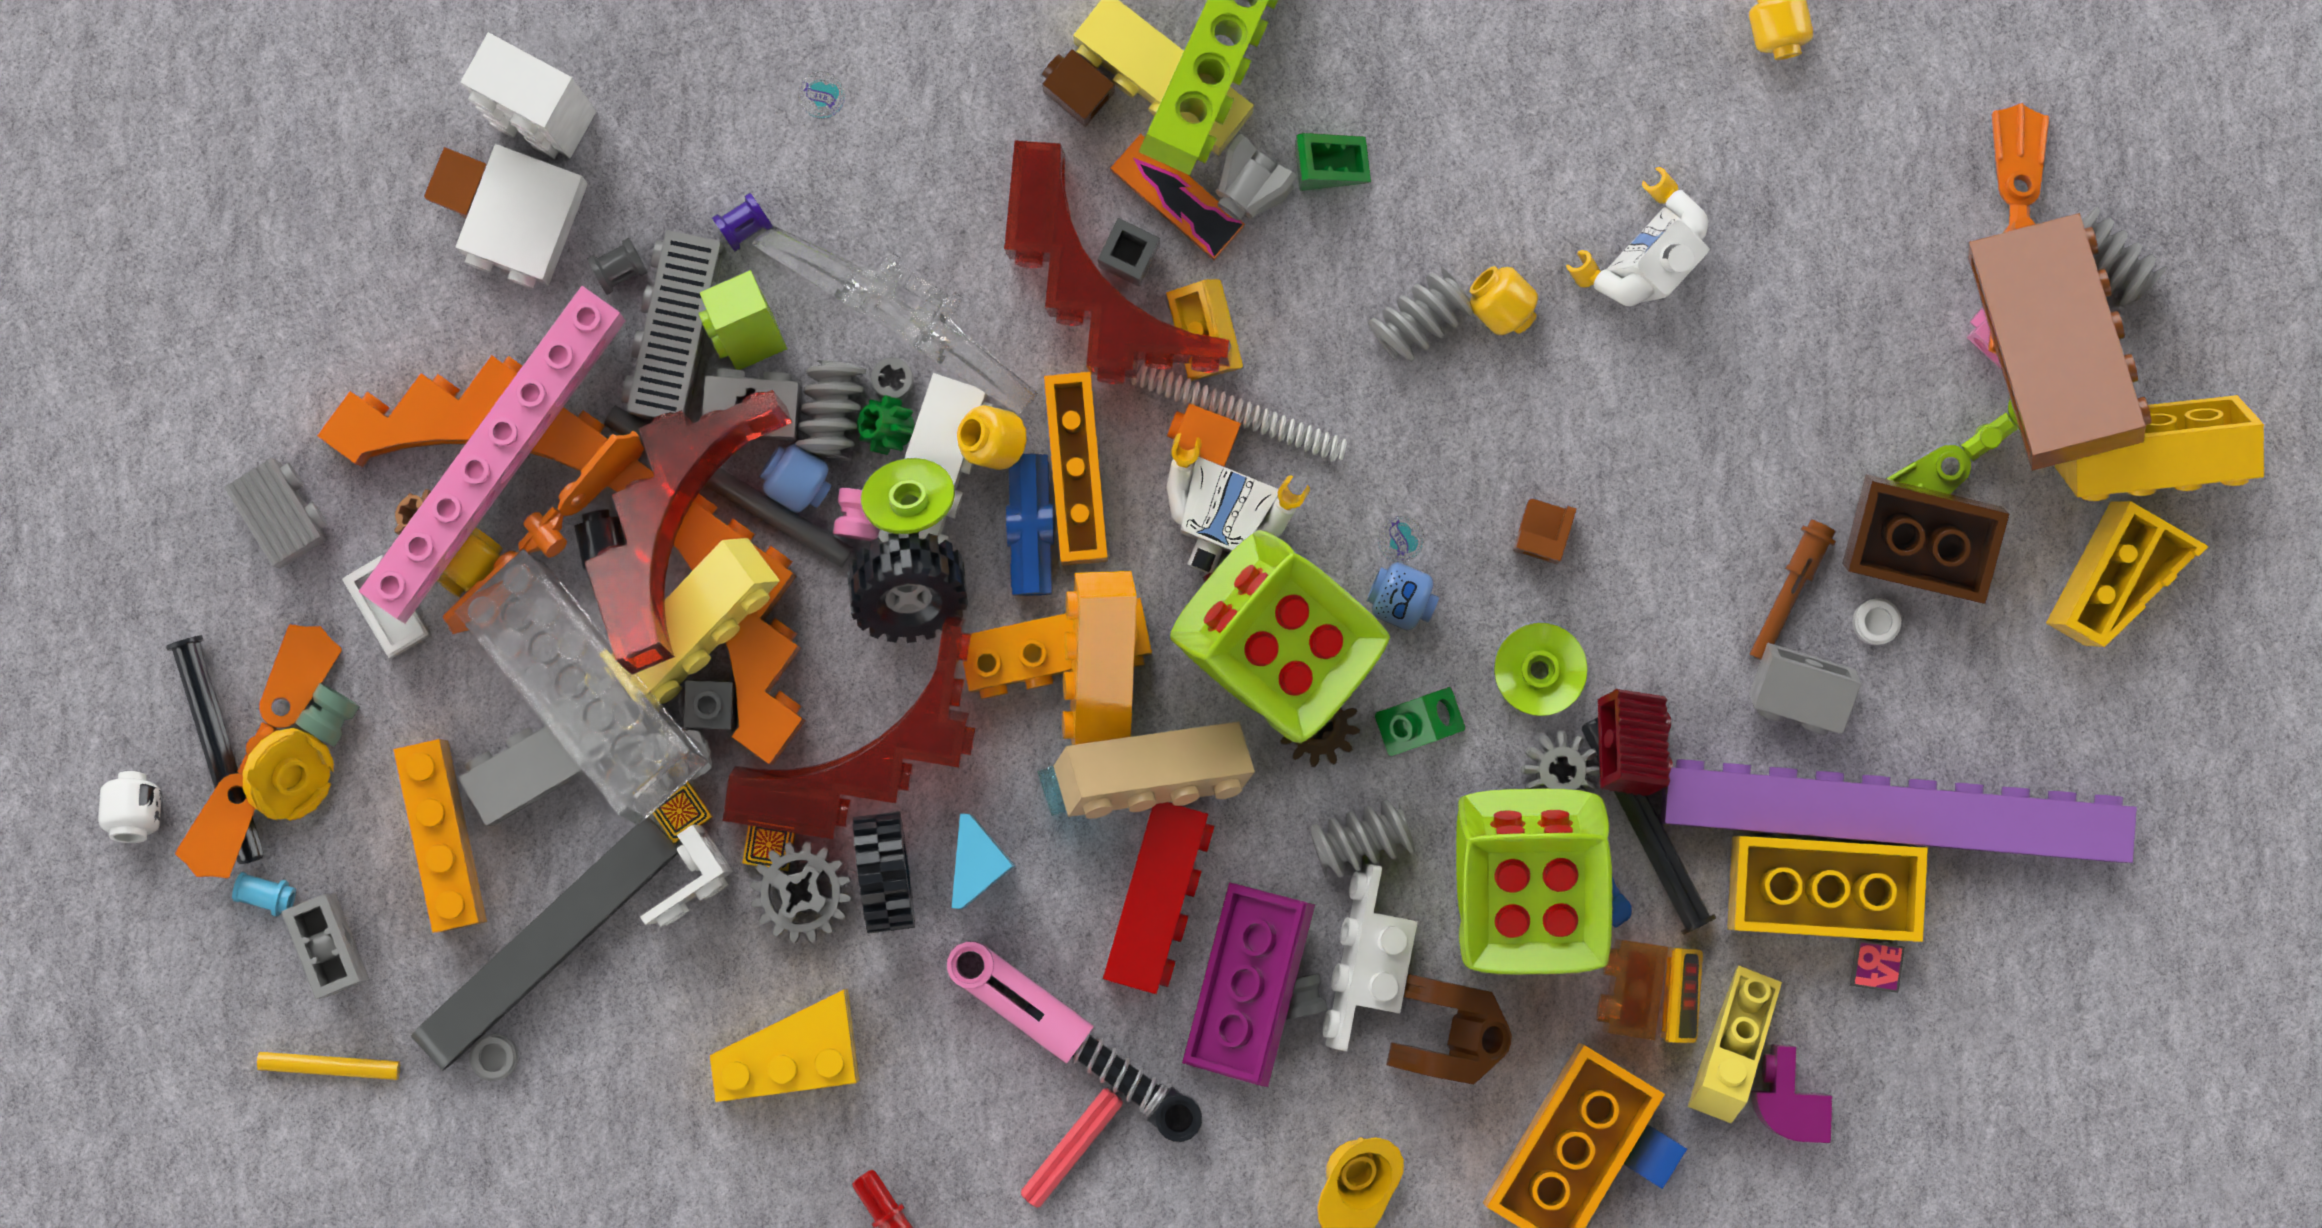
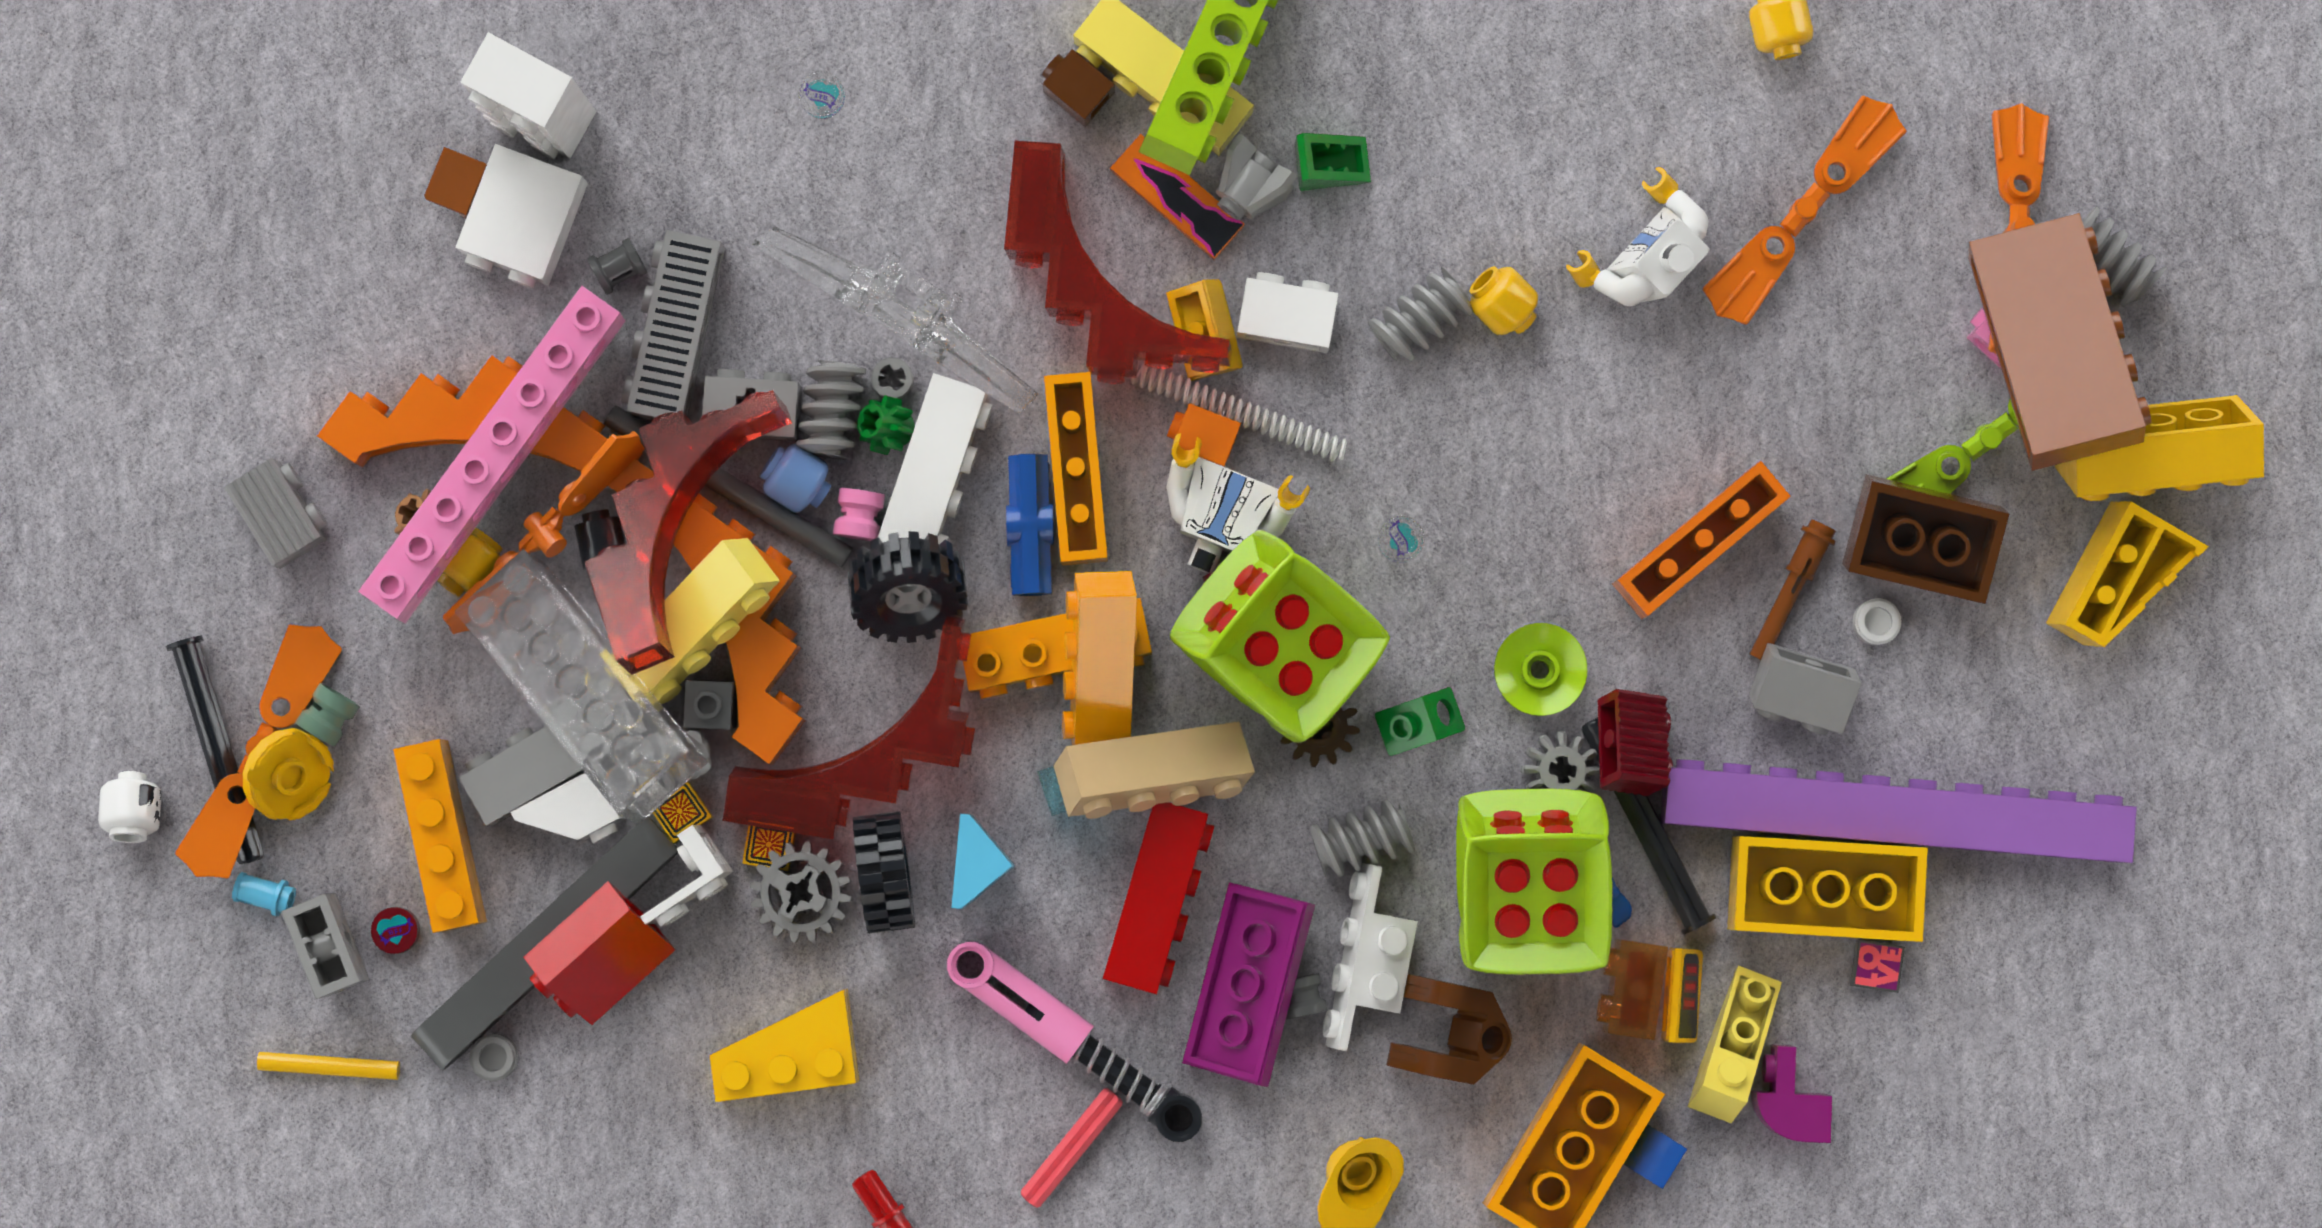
white tile [342,555,431,659] -> none
lime brick [698,270,788,370] -> none
dark purple bush [712,193,773,252] -> none
lime dish [861,458,955,534] -> none
yellow head [957,405,1027,470] -> none
dark grey brick [1098,218,1160,287] -> none
medium blue head [1366,562,1439,630] -> none
dark orange panel [1512,499,1577,565] -> none
none -> dark red tile [371,907,420,954]
none -> white slope [510,768,625,844]
none -> red brick [523,881,676,1025]
none -> white brick [1237,272,1338,353]
none -> orange brick [1612,461,1791,619]
none -> orange piece [1702,95,1907,325]

